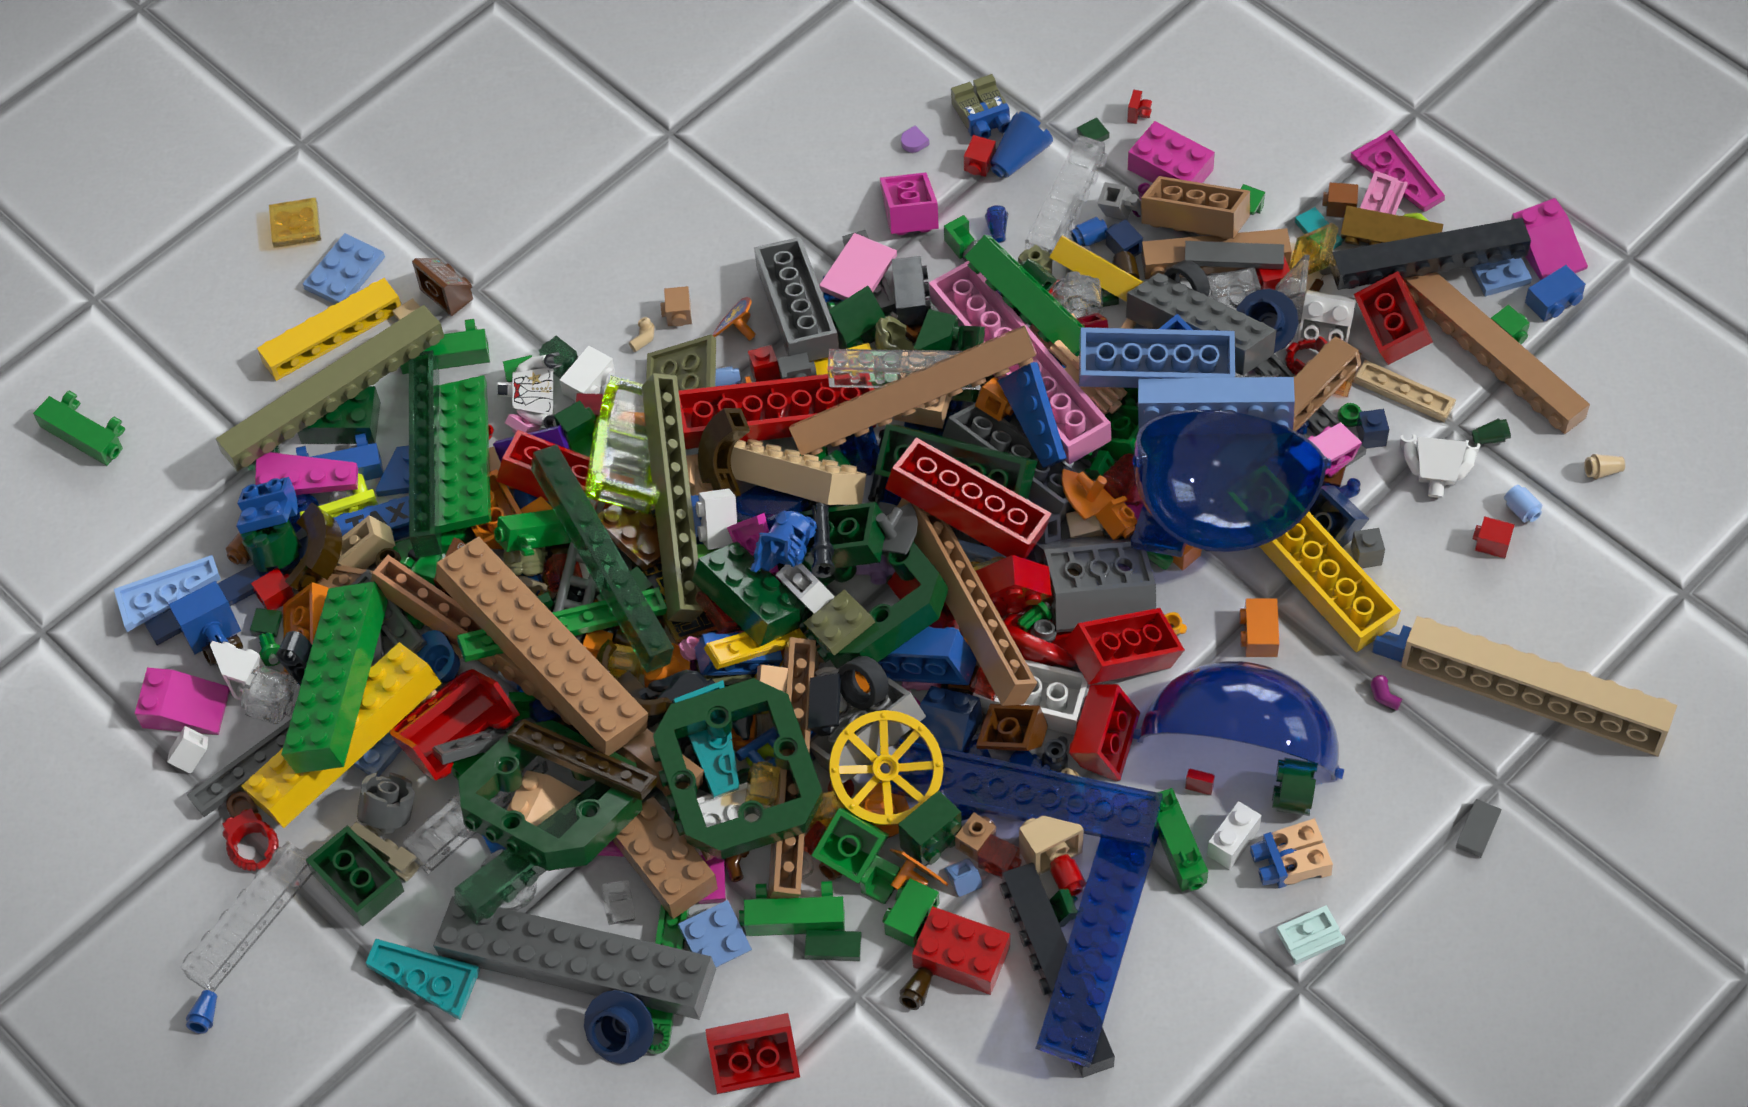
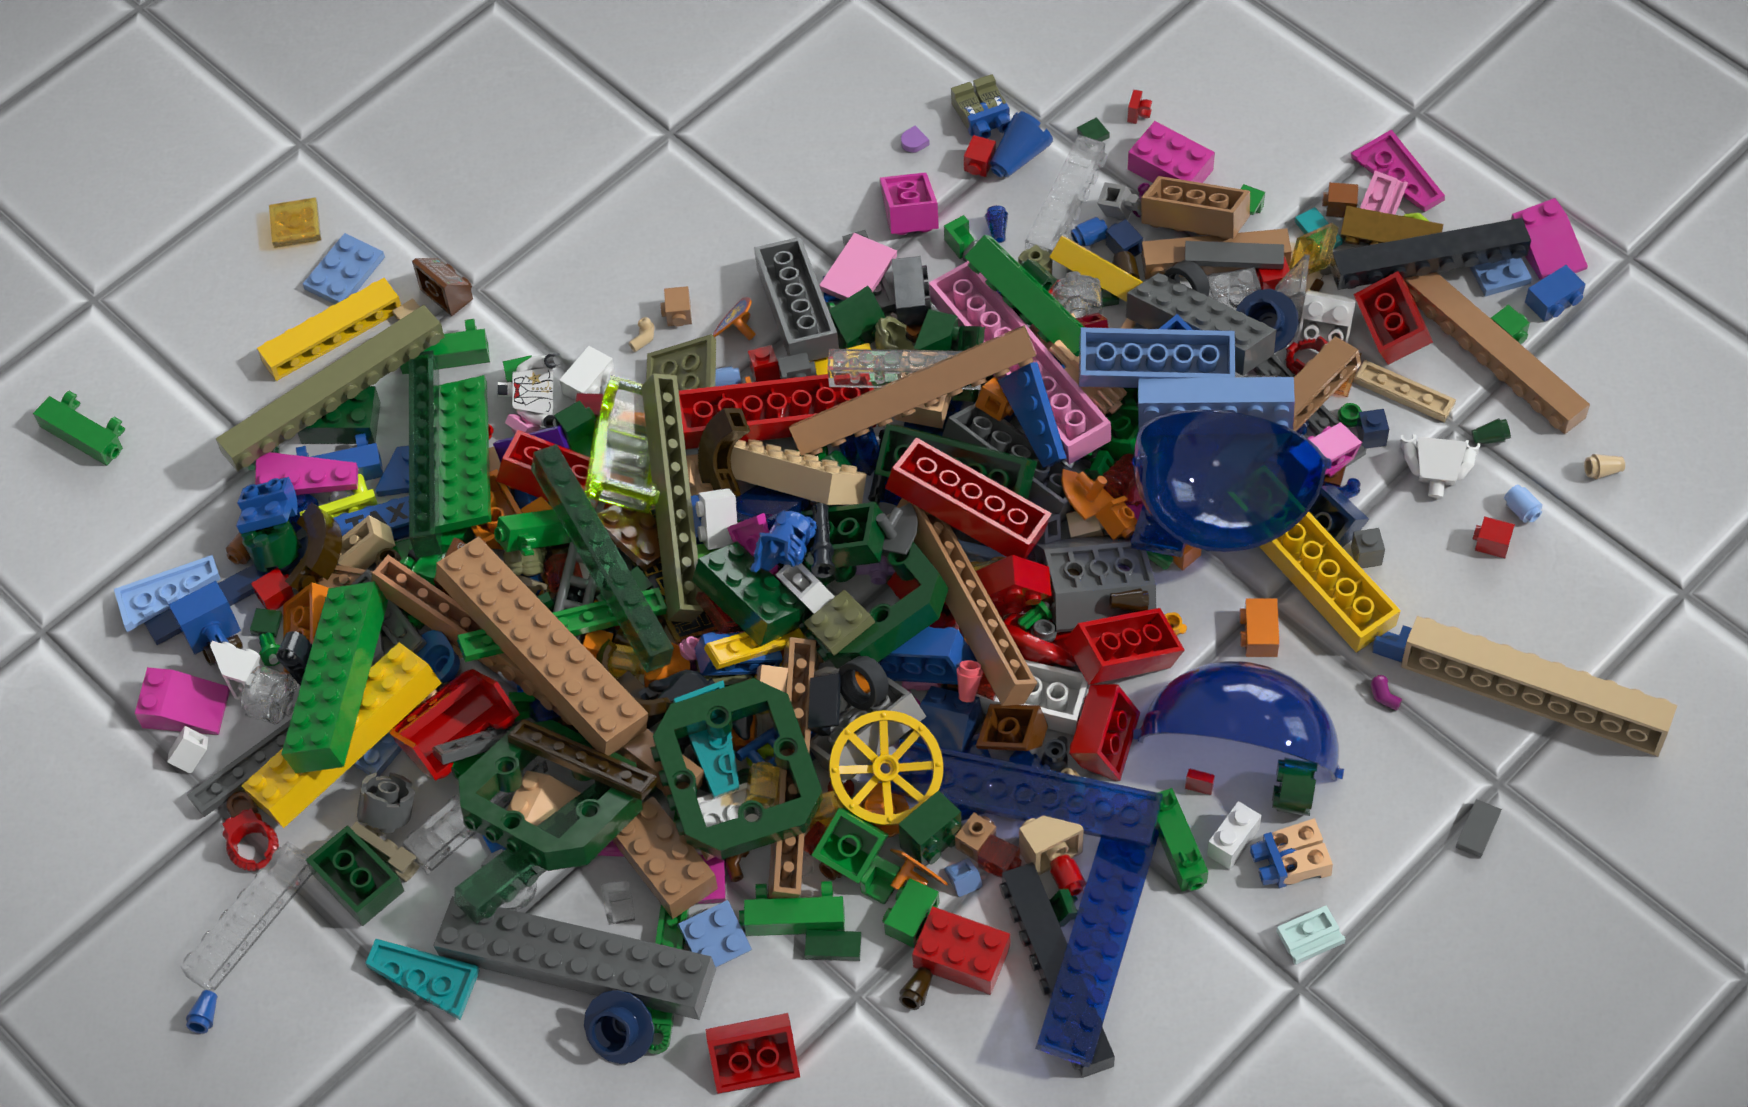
clear green brick [538,335,578,379] -> none
none -> coral cone [956,660,983,702]
none -> dark brown cone [1109,588,1149,613]

